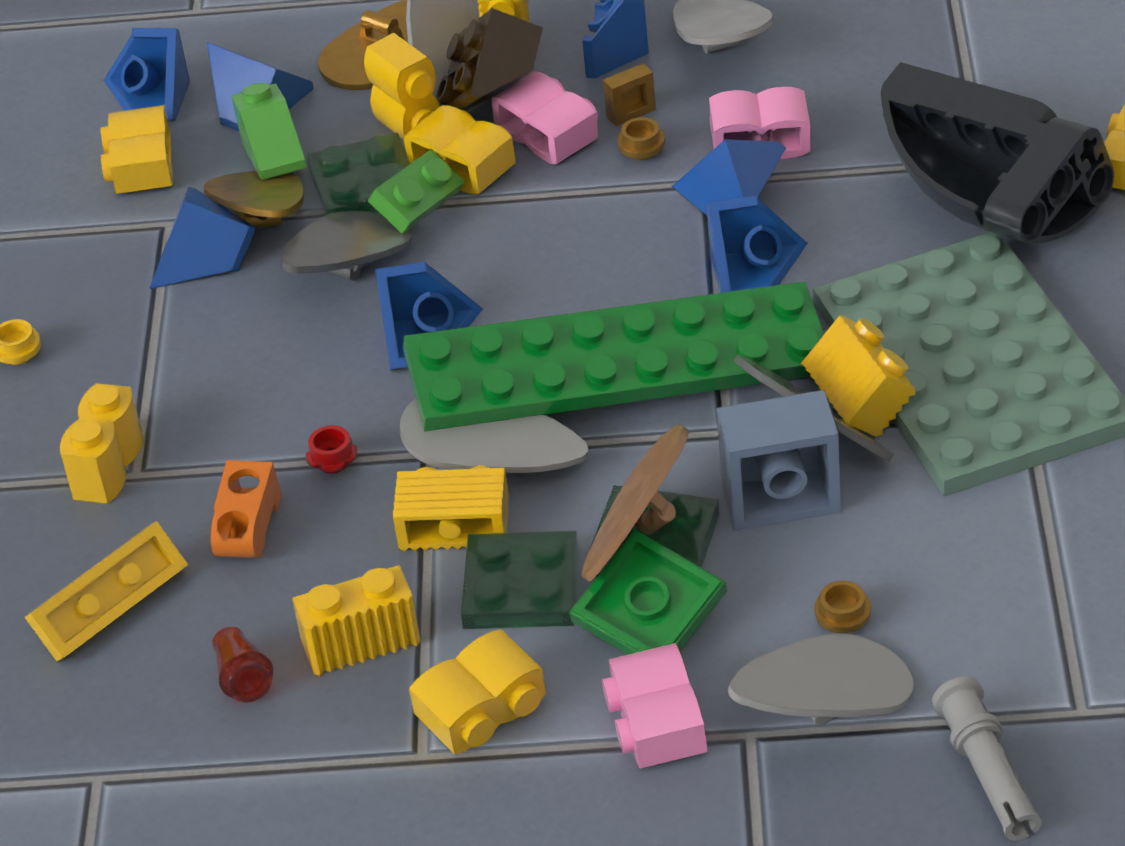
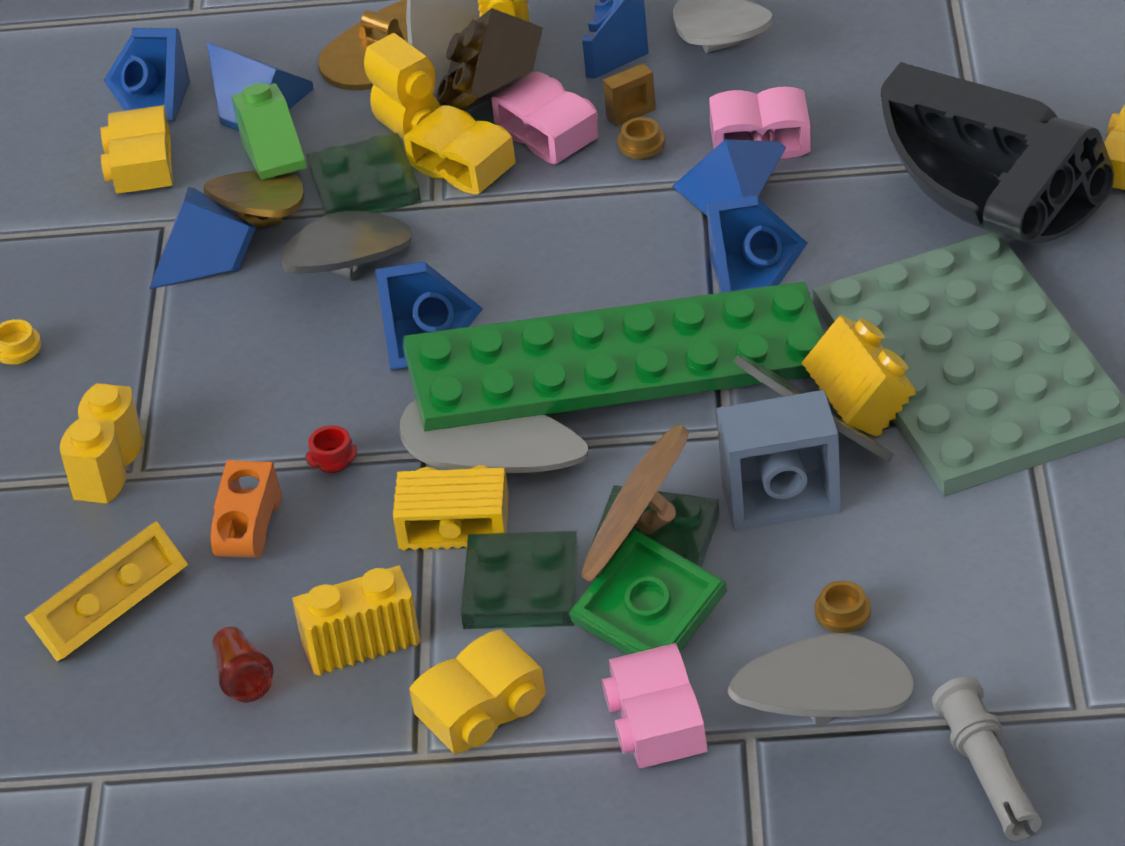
bright green plate [368,149,466,234] -> none

